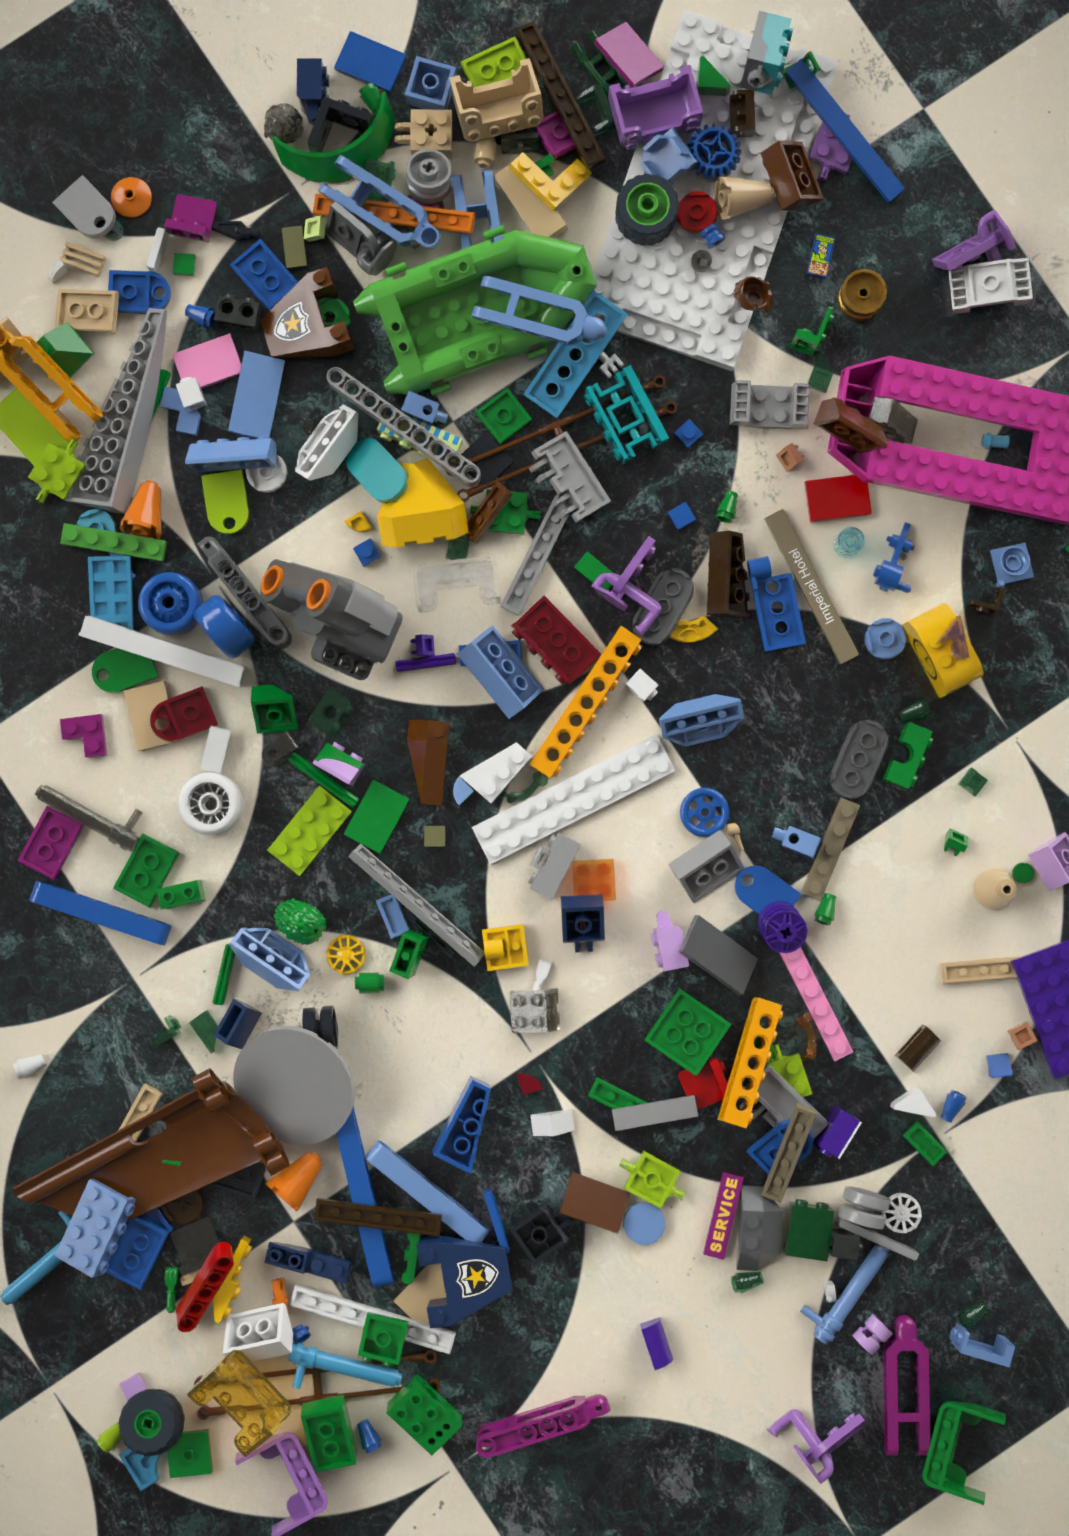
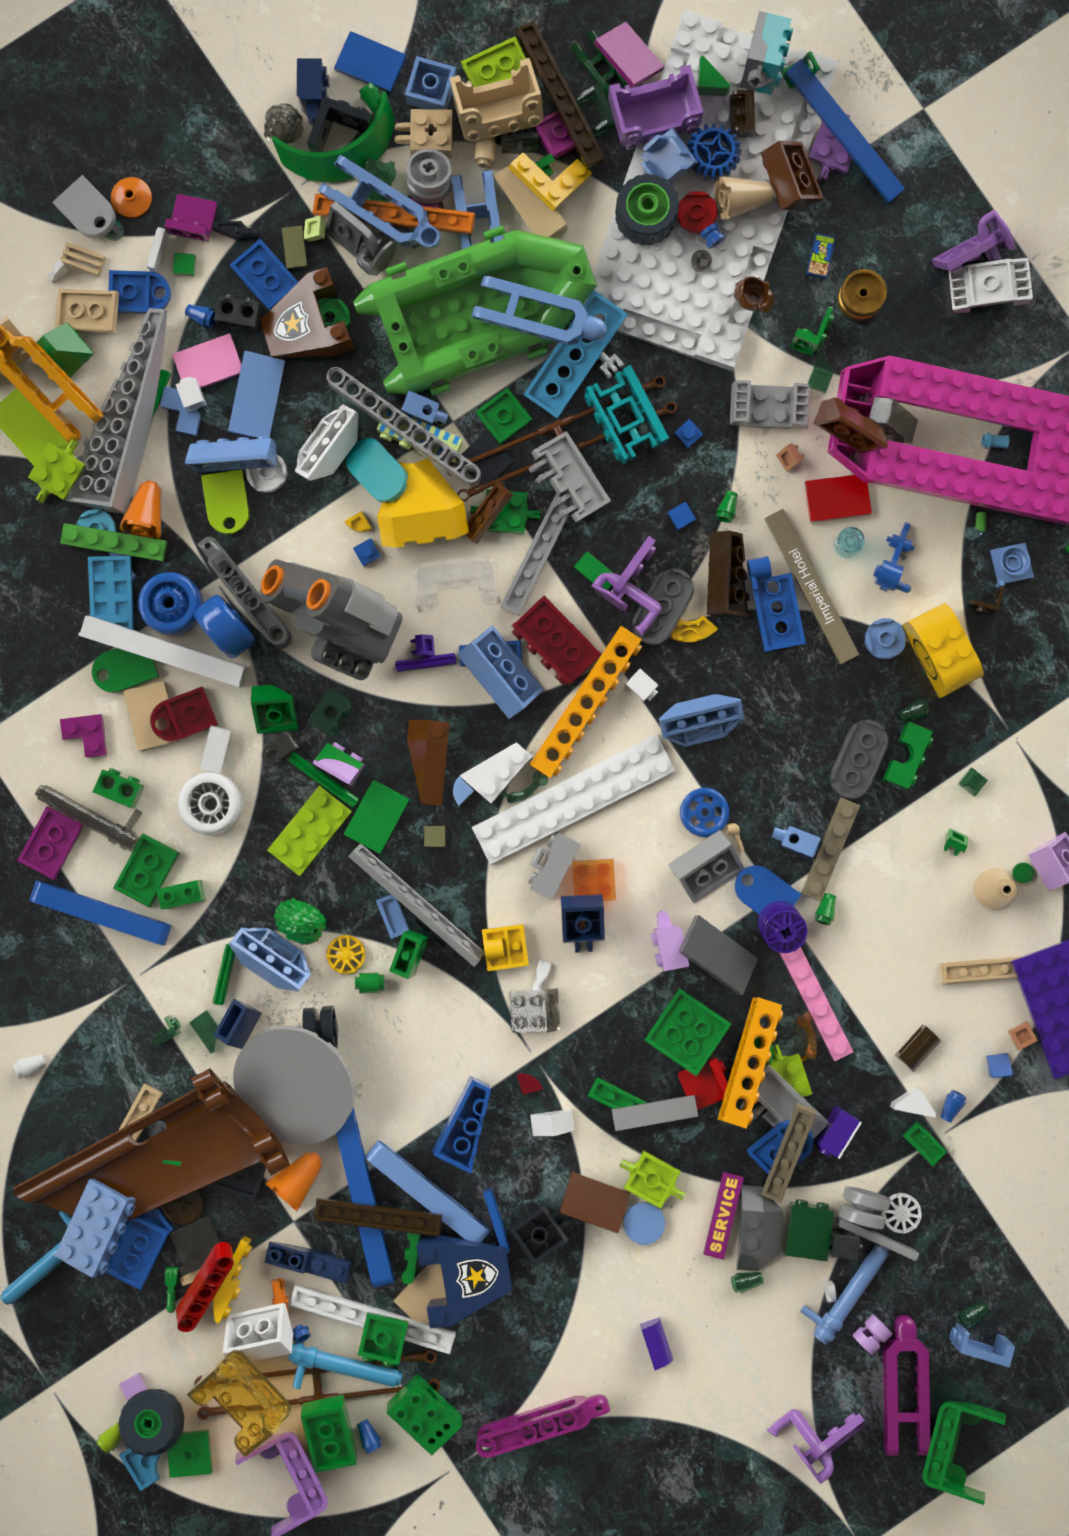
clear green bracket [445,537,470,566] -> none
slope [936,616,969,661] -> none
none -> green brick [93,768,144,809]
none -> arm [964,512,986,541]

